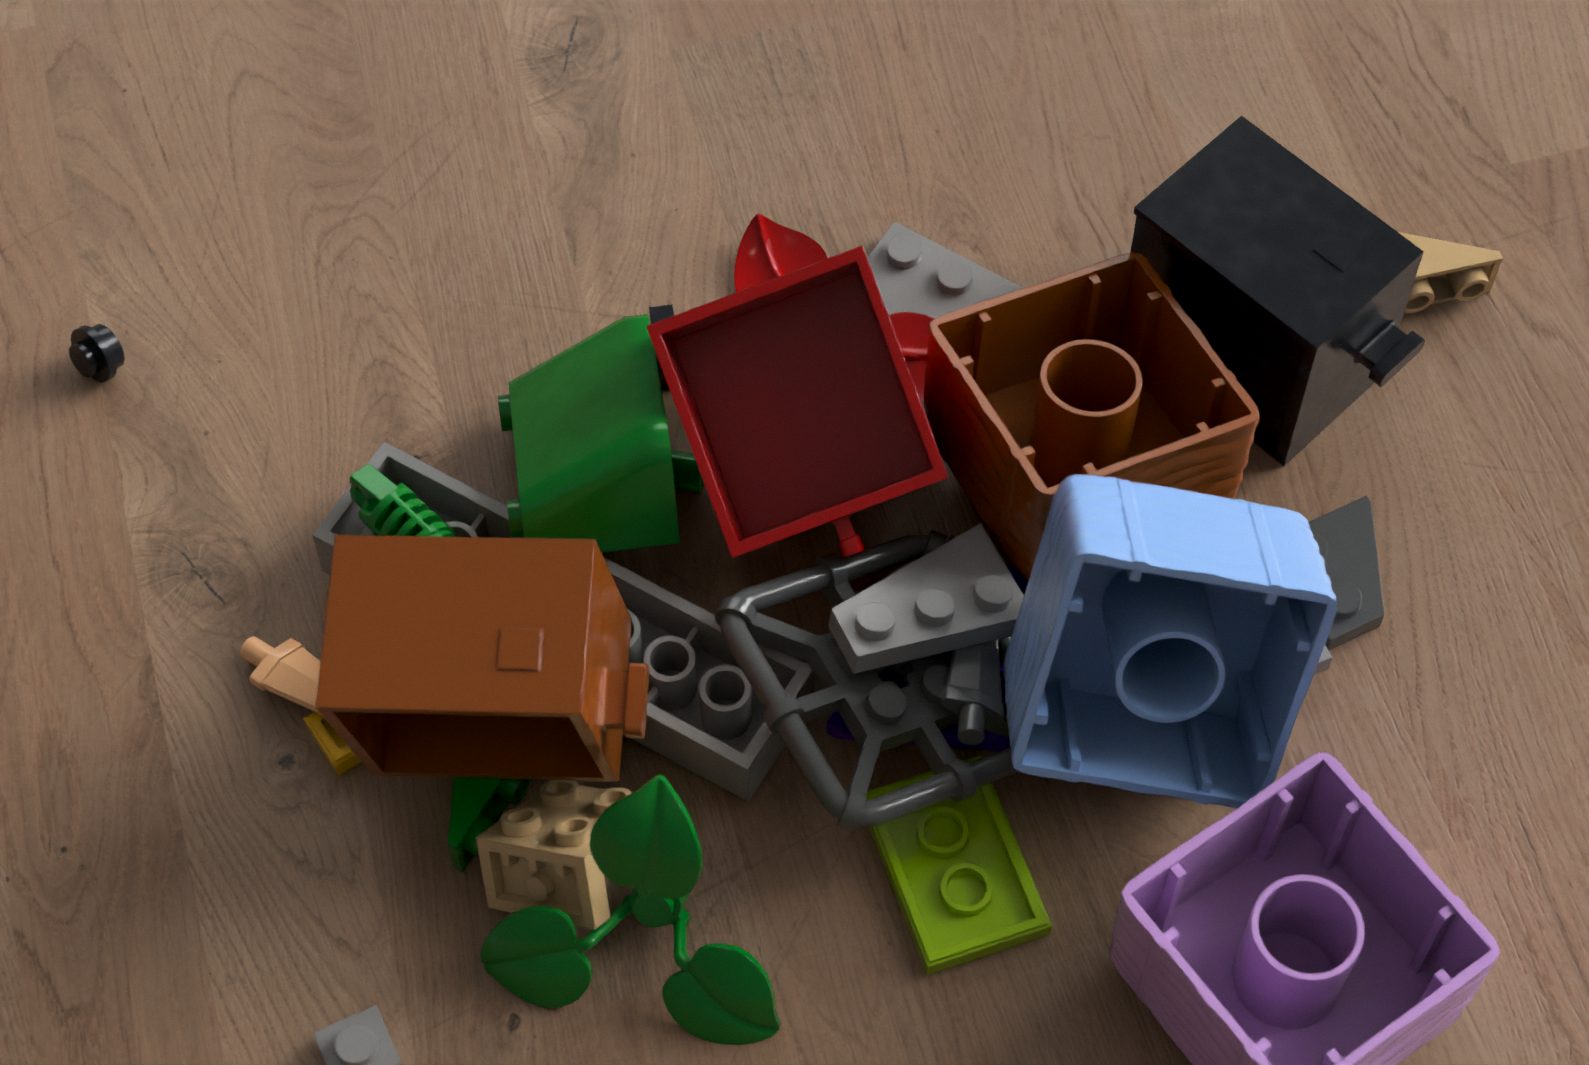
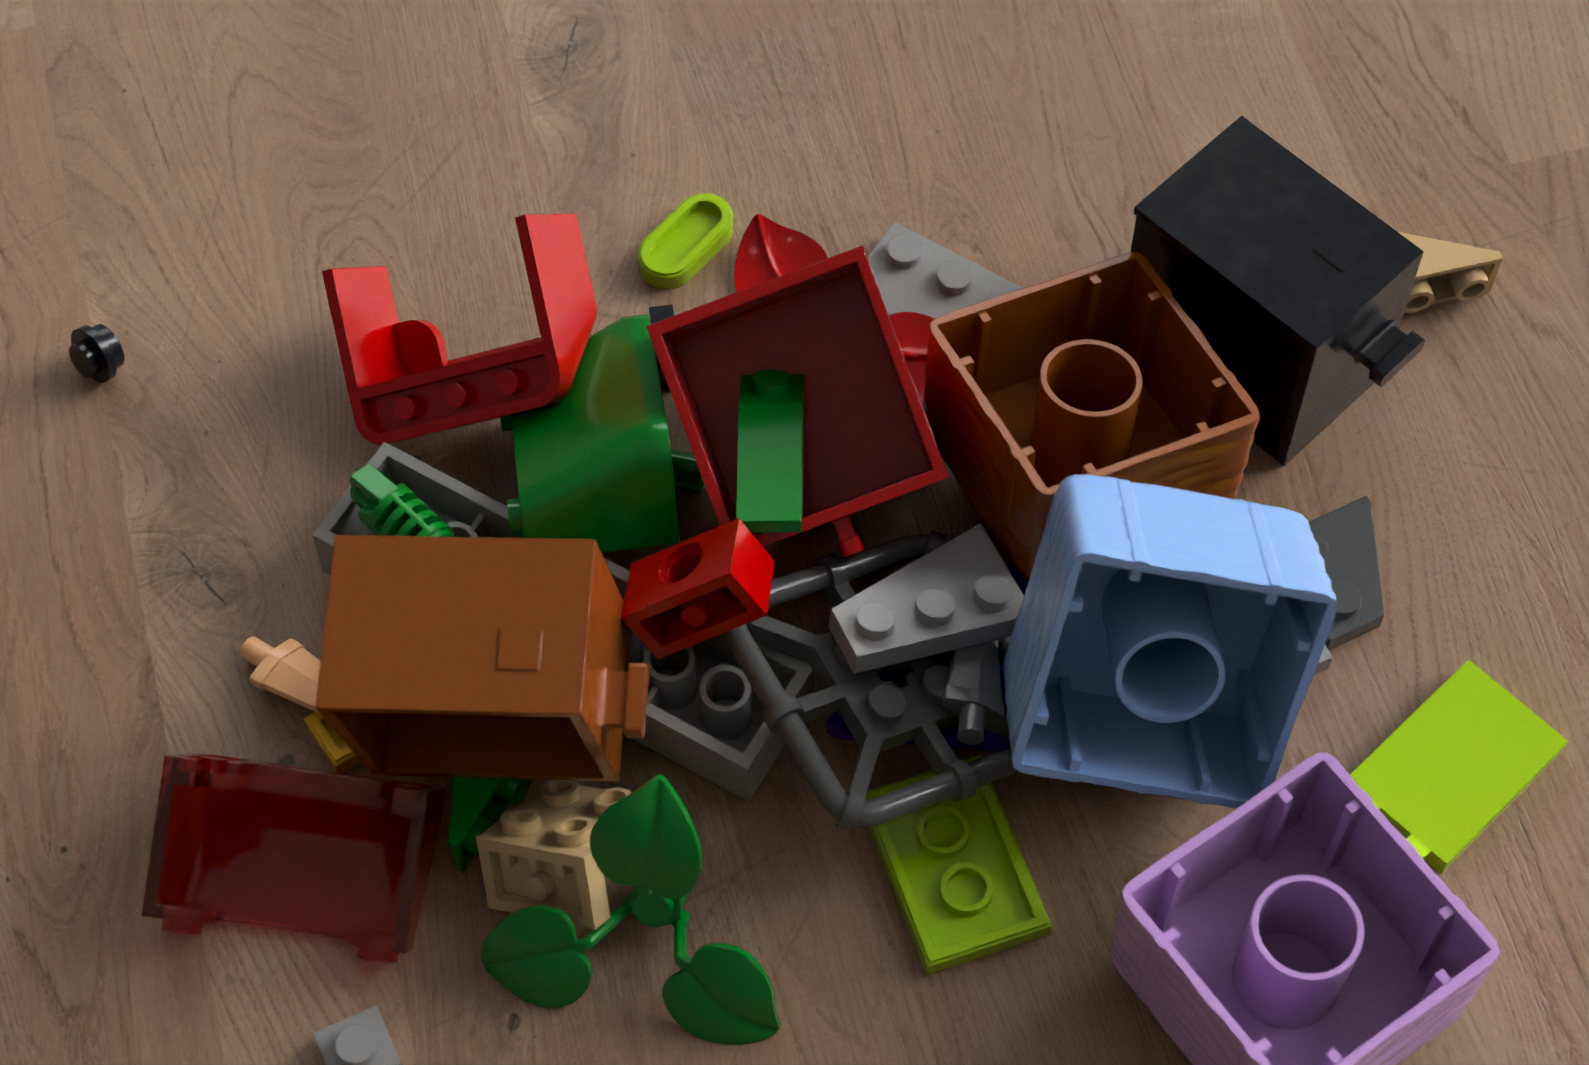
none -> clear red windscreen [142,753,446,963]
none -> red windscreen [322,214,597,445]
none -> red brick [621,518,775,659]
none -> lime tile [638,193,733,289]
none -> green slope [736,369,806,533]
none -> lime tile [1350,659,1569,875]

